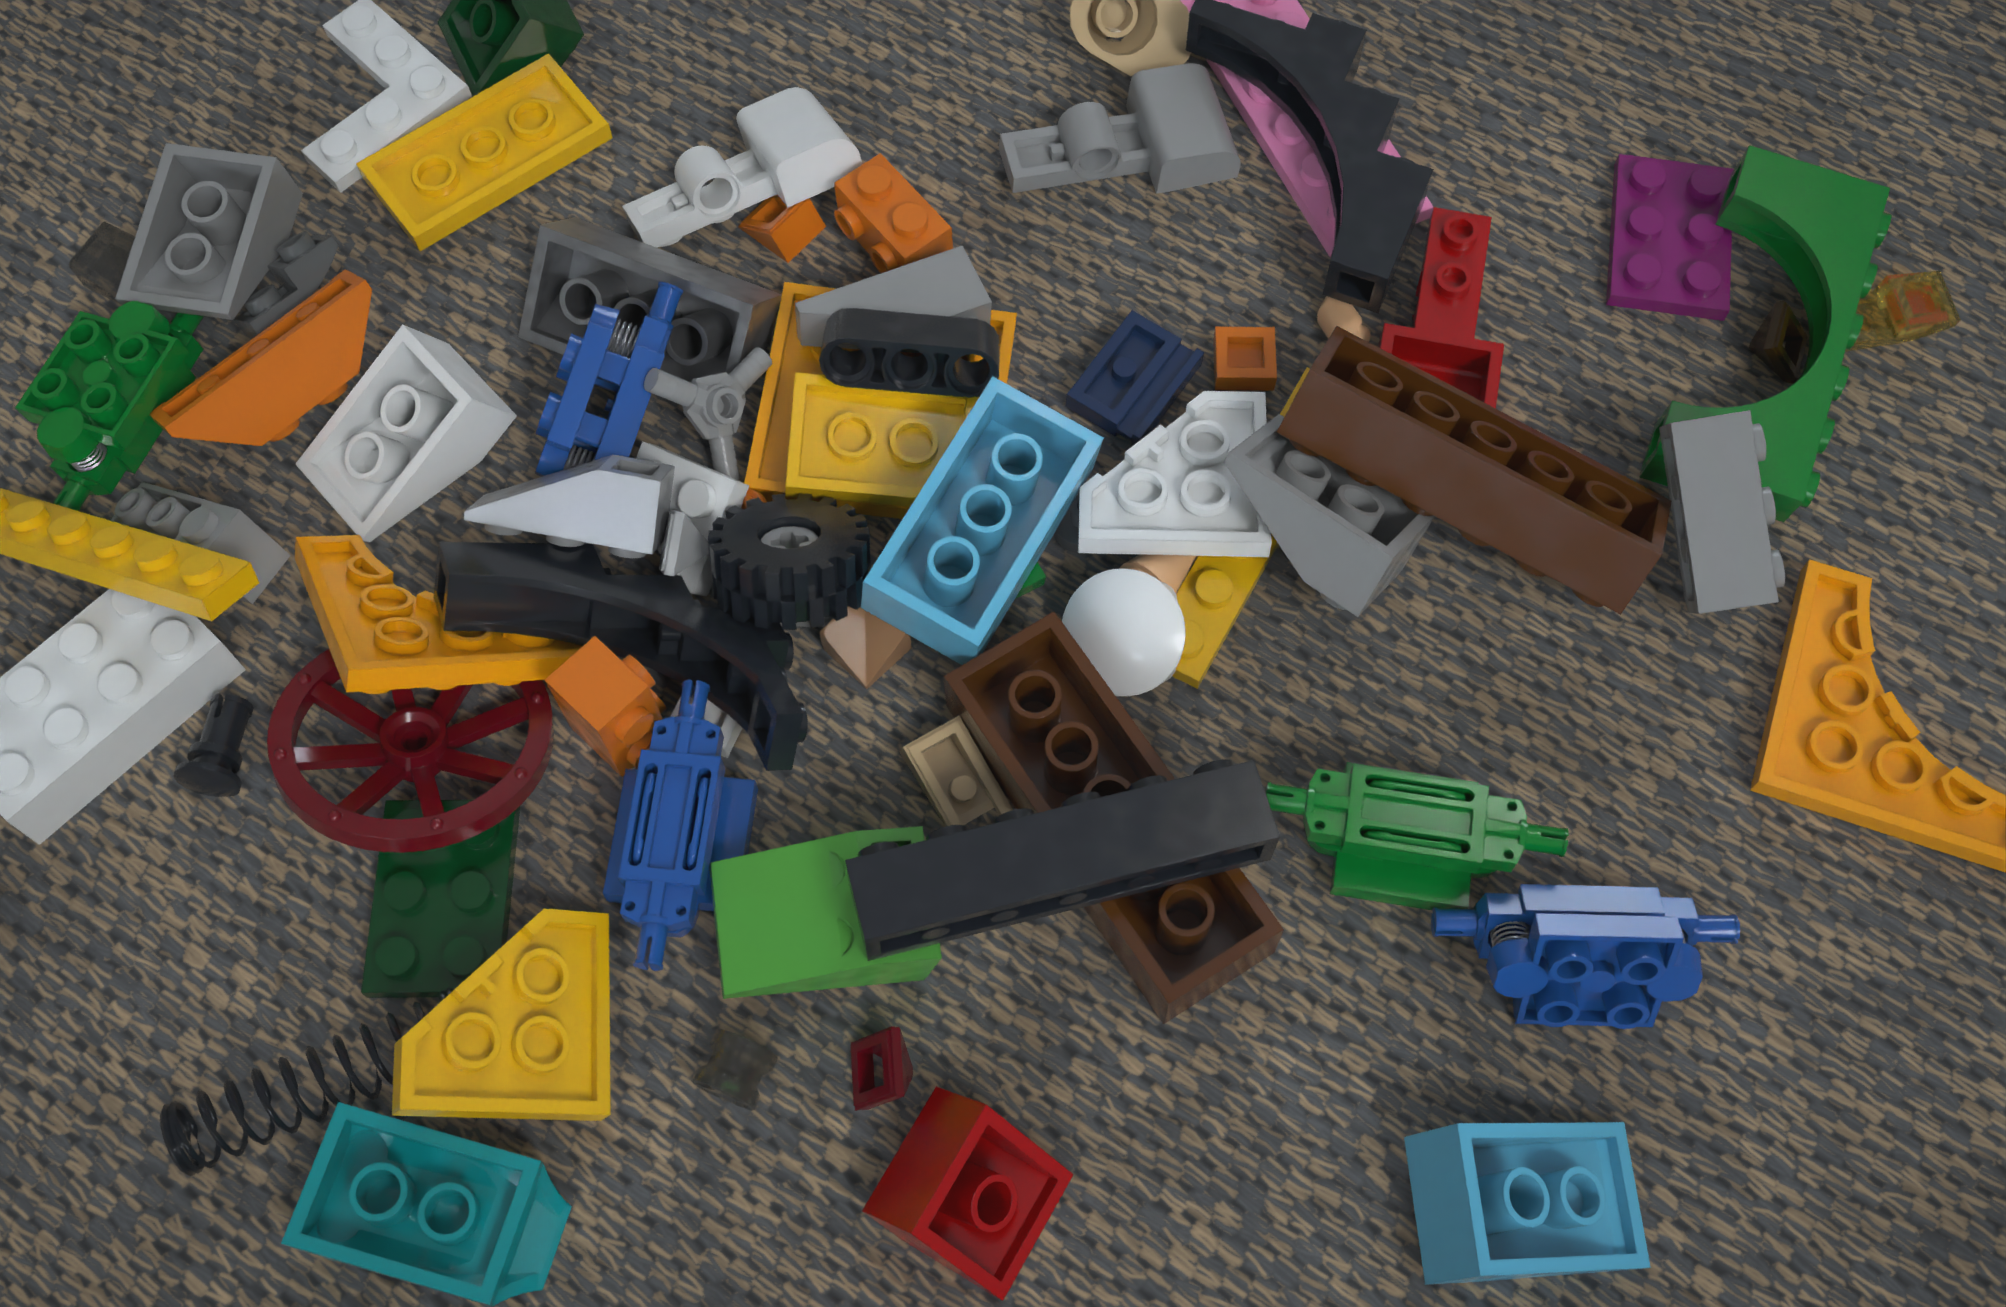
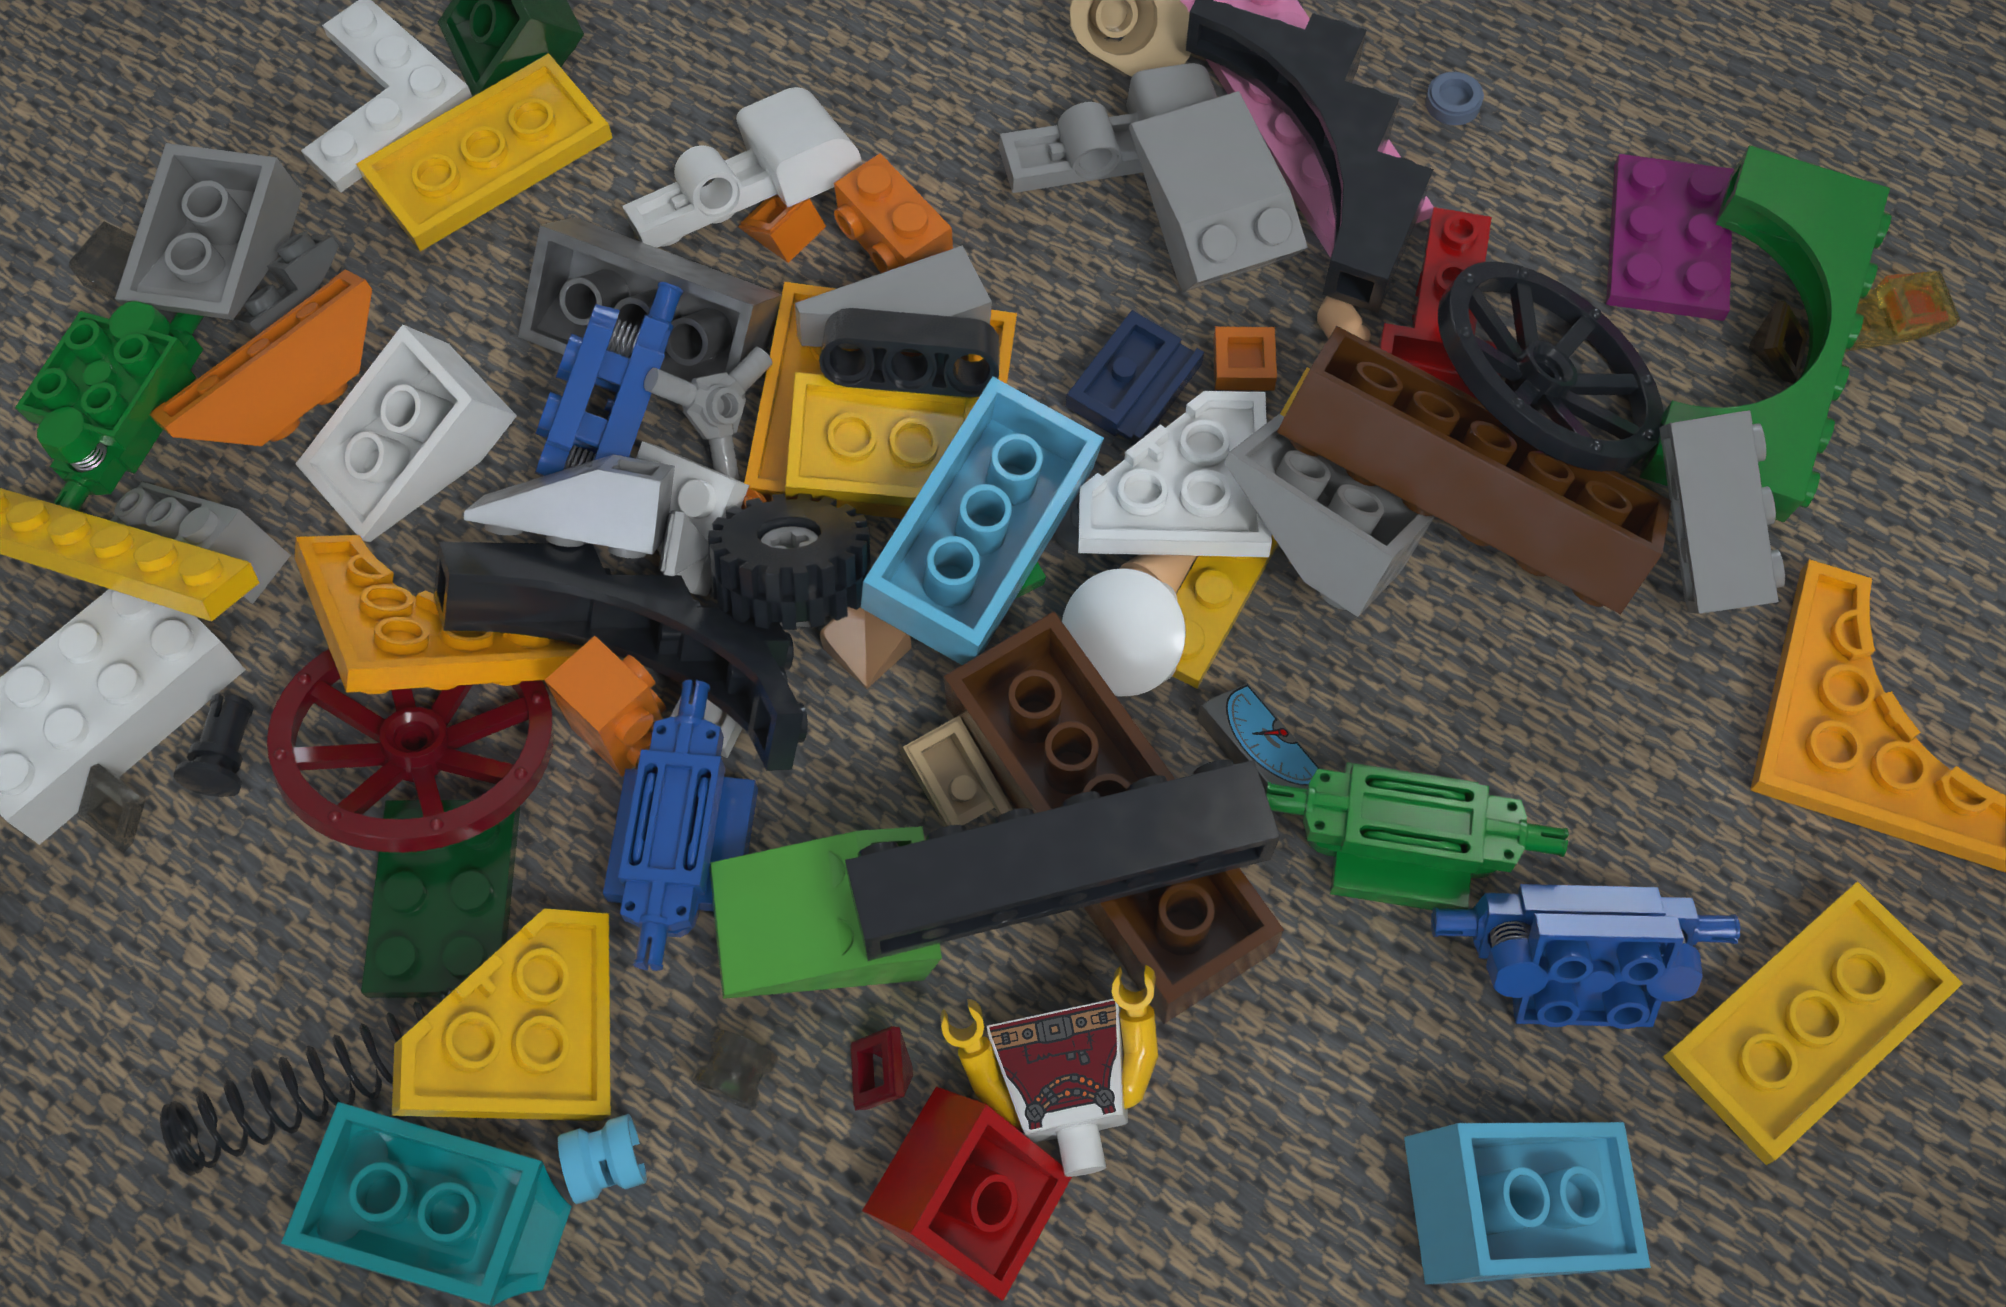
none -> clear smoke slope [77,763,146,853]
none -> medium azure wheel [558,1114,647,1204]
none -> torso [940,965,1158,1177]
none -> light grey slope [1129,91,1308,292]
none -> slope [1197,683,1321,817]
none -> sand blue tile [1425,72,1484,125]
none -> black wheel [1438,261,1664,472]
none -> yellow plate [1663,881,1963,1165]

